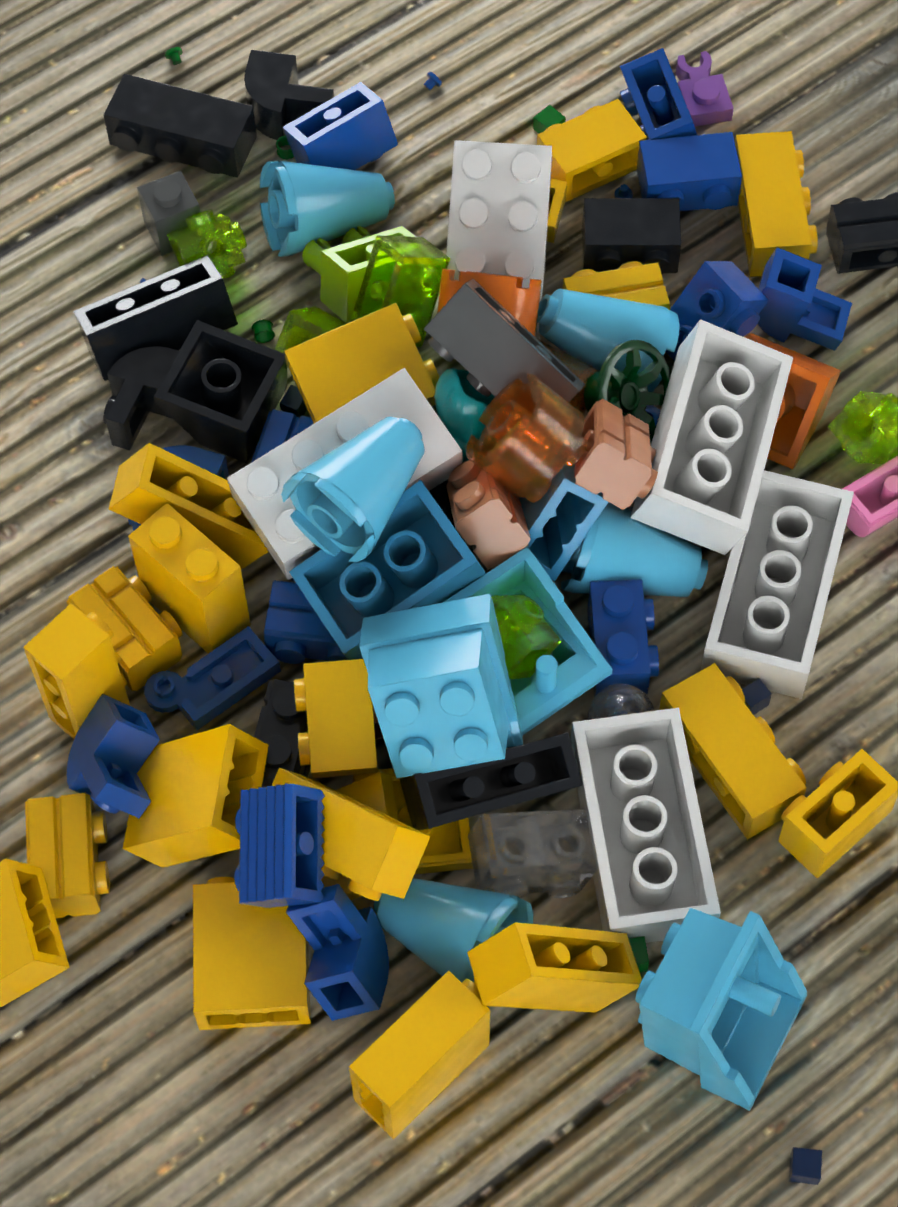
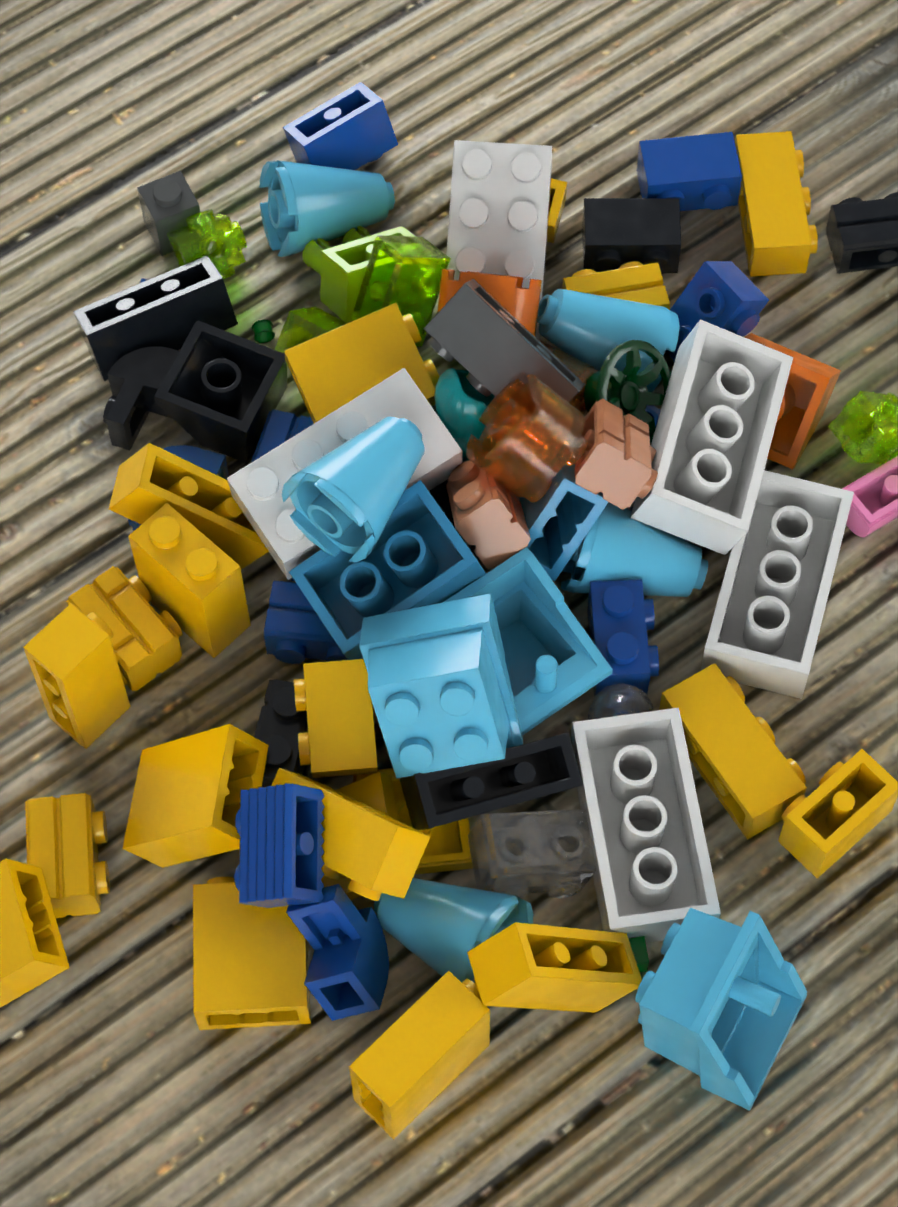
blue brick [67,693,160,819] -> none
black brick [103,74,257,178] -> none
blue hinge [144,626,281,730] -> none
green piece [165,47,183,65] -> none
black brick [244,50,334,140] -> none
green piece [276,135,294,160] -> none
dark blue piece [280,385,307,418] -> none
blue piece [424,72,442,90] -> none
clear neon green brick [491,595,562,680] -> none
green piece [533,104,566,133] -> none
yellow brick [537,99,647,202] -> none
blue piece [614,184,633,198] -> none
blue brick [620,48,697,140] -> none
medium lavender plate [676,51,734,127] -> none
dark blue piece [742,678,772,715] -> none
blue brick [758,248,852,351] -> none
dark blue piece [789,1147,822,1185] -> none

